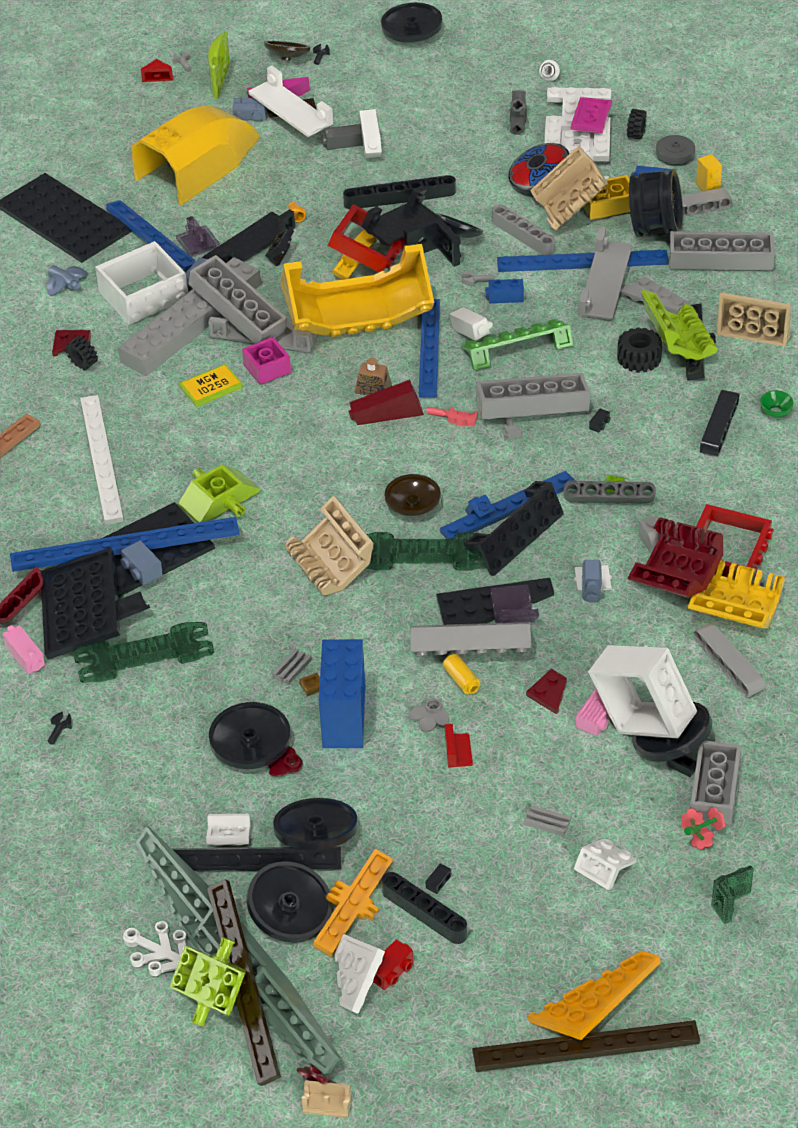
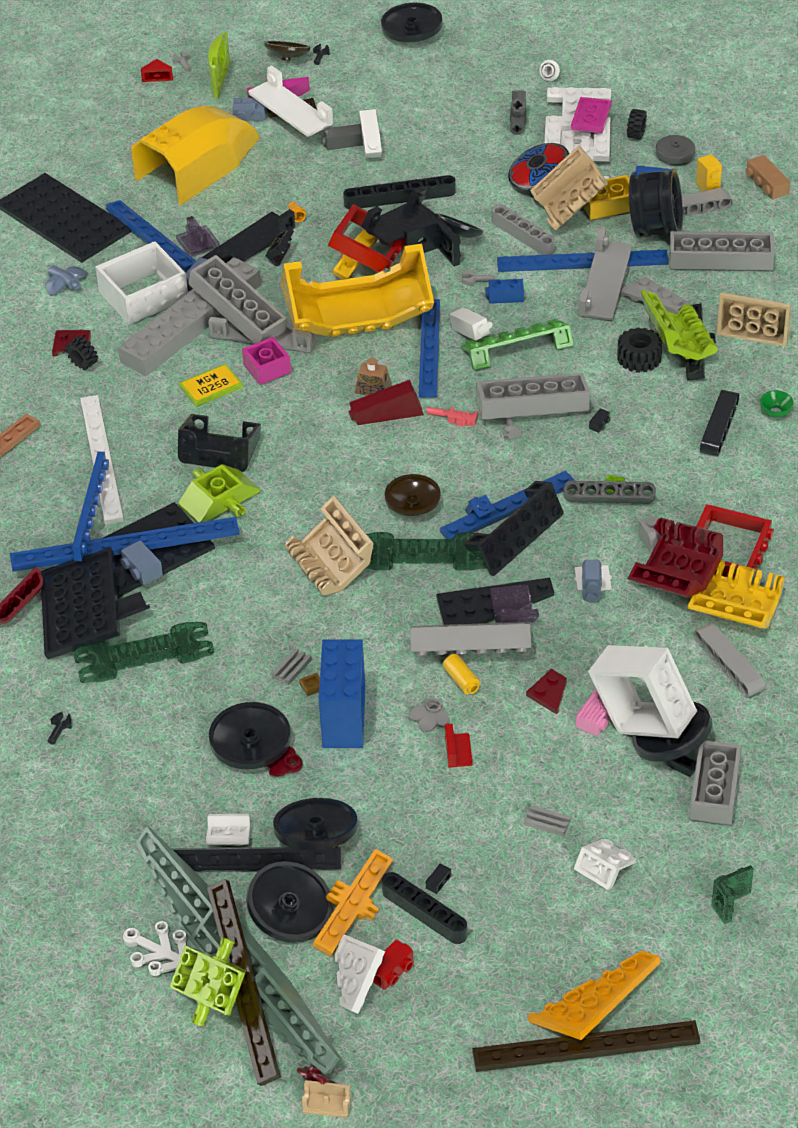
bright pink brick [3,625,45,674] -> none
coral plant [681,807,725,850] -> none
none -> blue plate [72,451,109,561]
none -> black windscreen [178,414,261,472]
none -> medium nougat brick [746,155,790,200]

